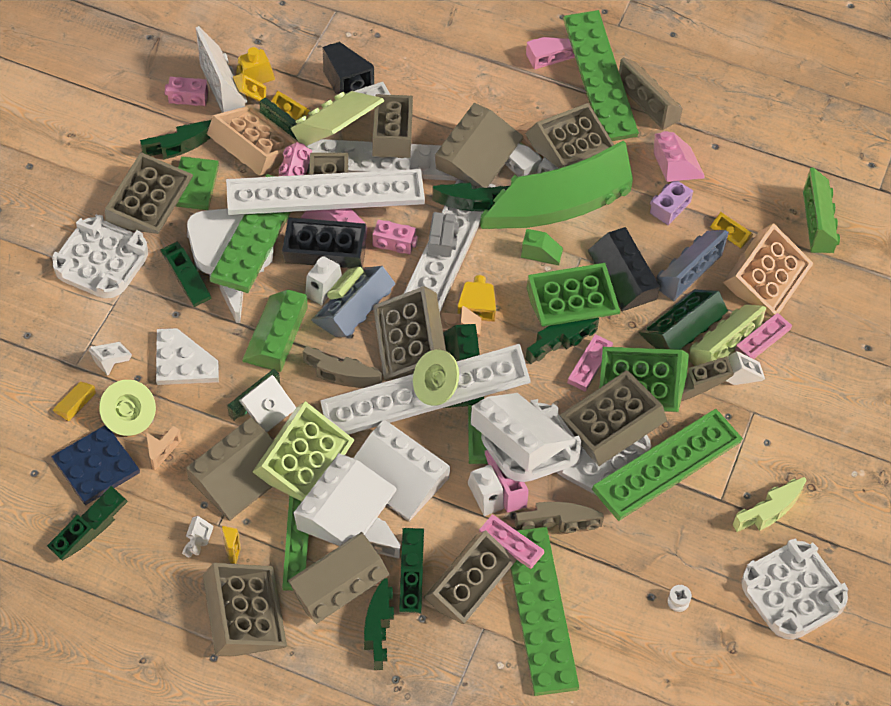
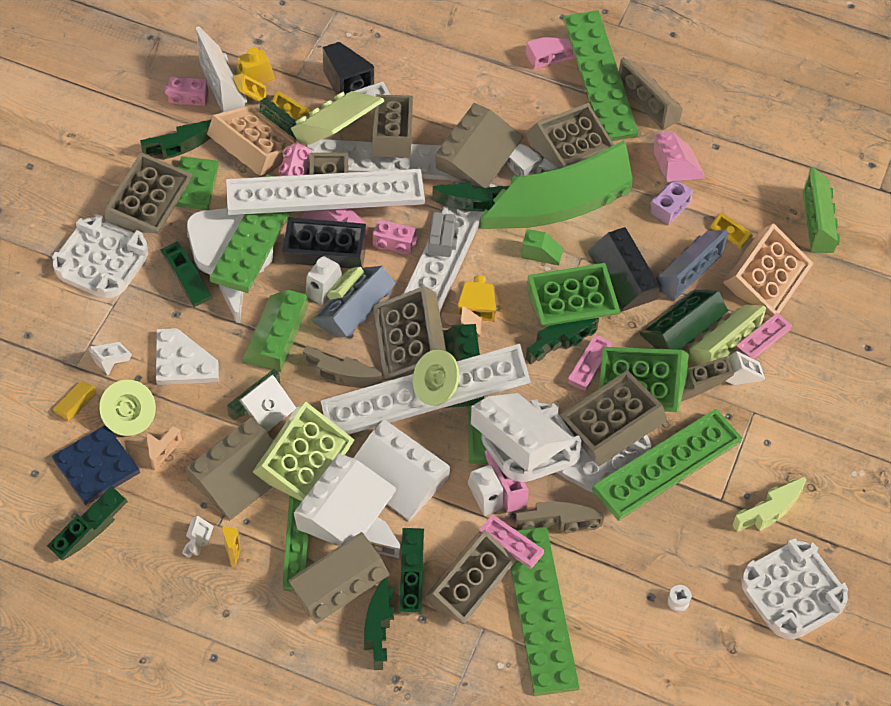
dark tan slope [203,563,287,656] -> none

